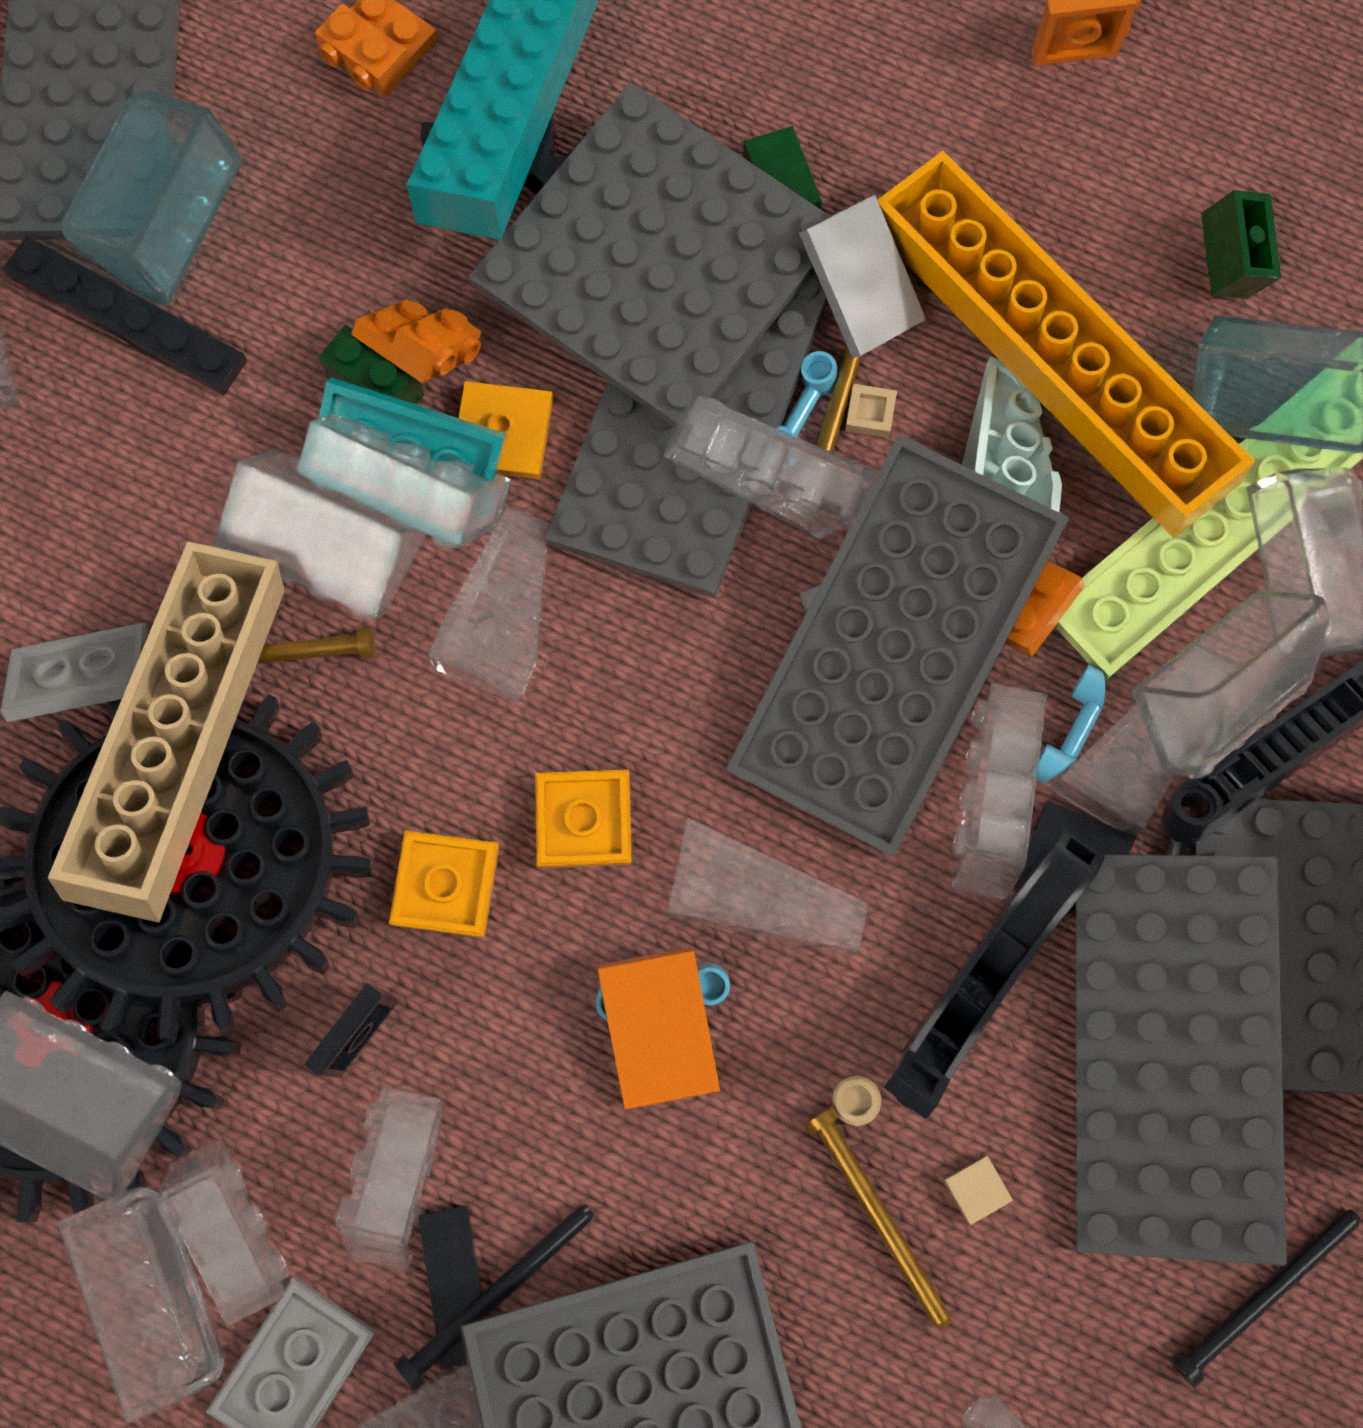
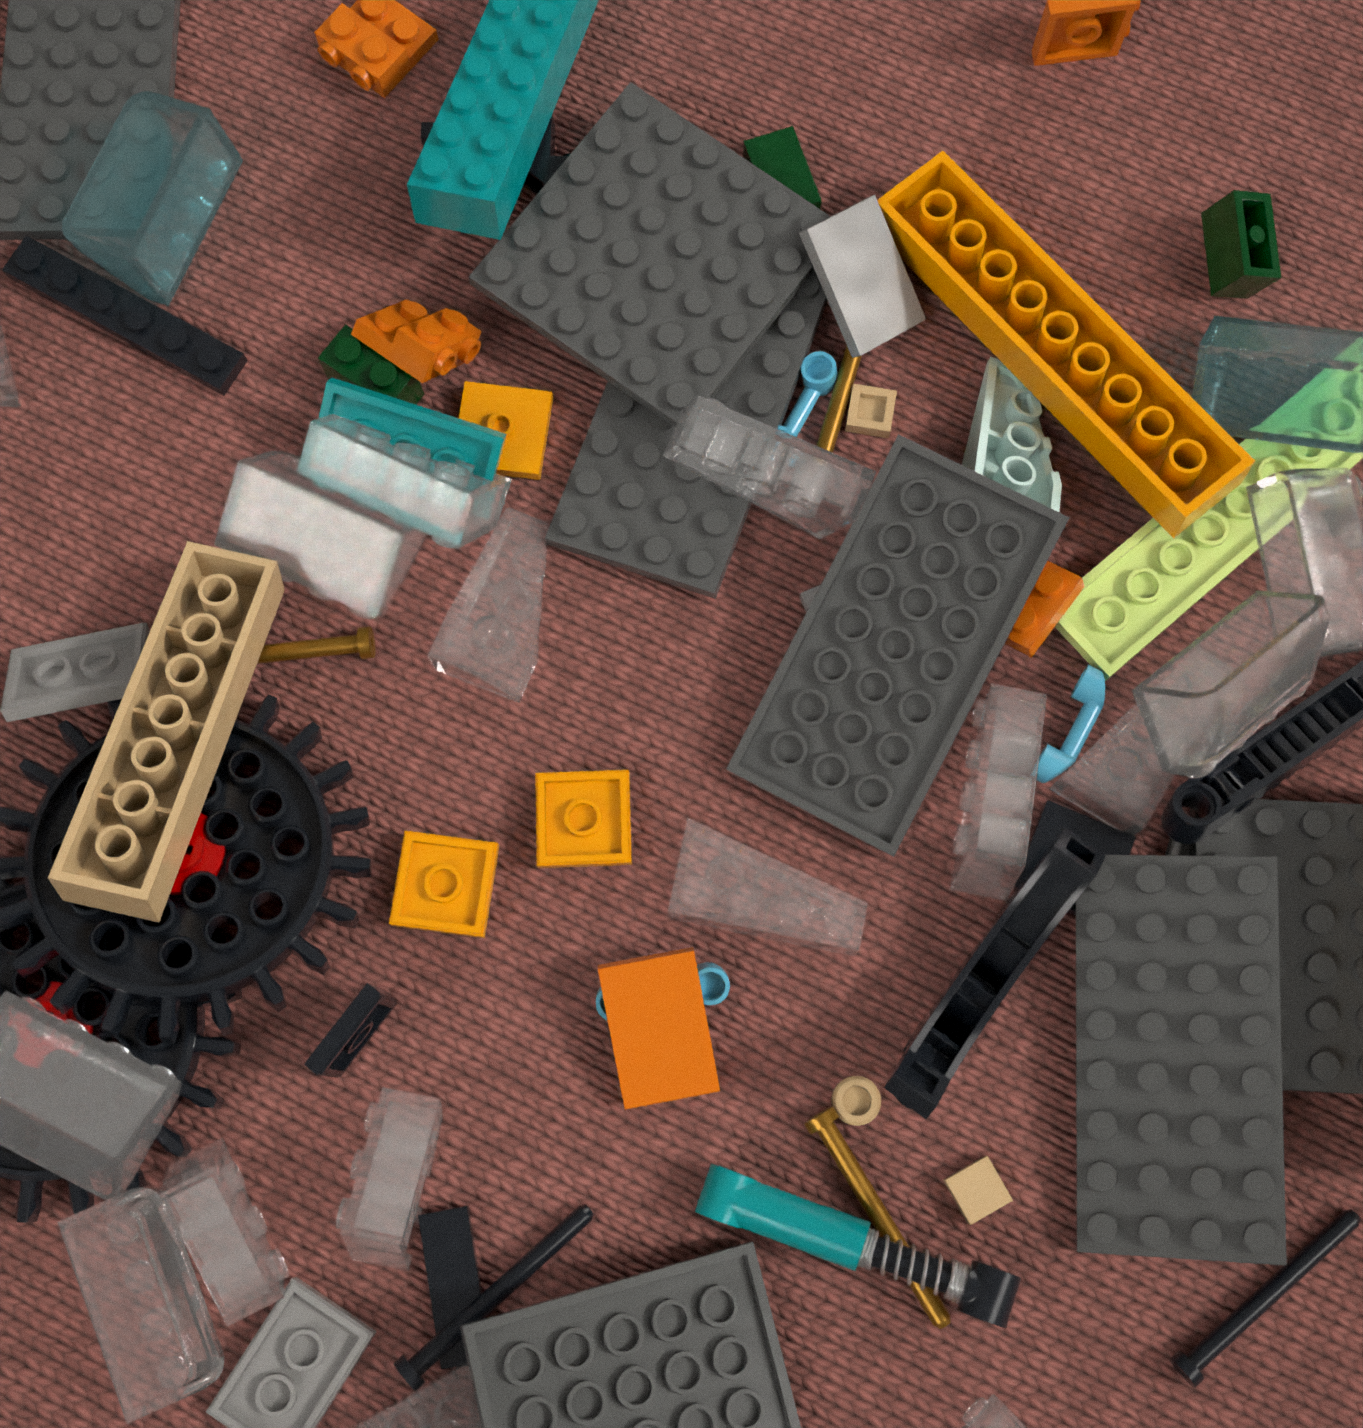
none -> piece [695,1163,1021,1328]

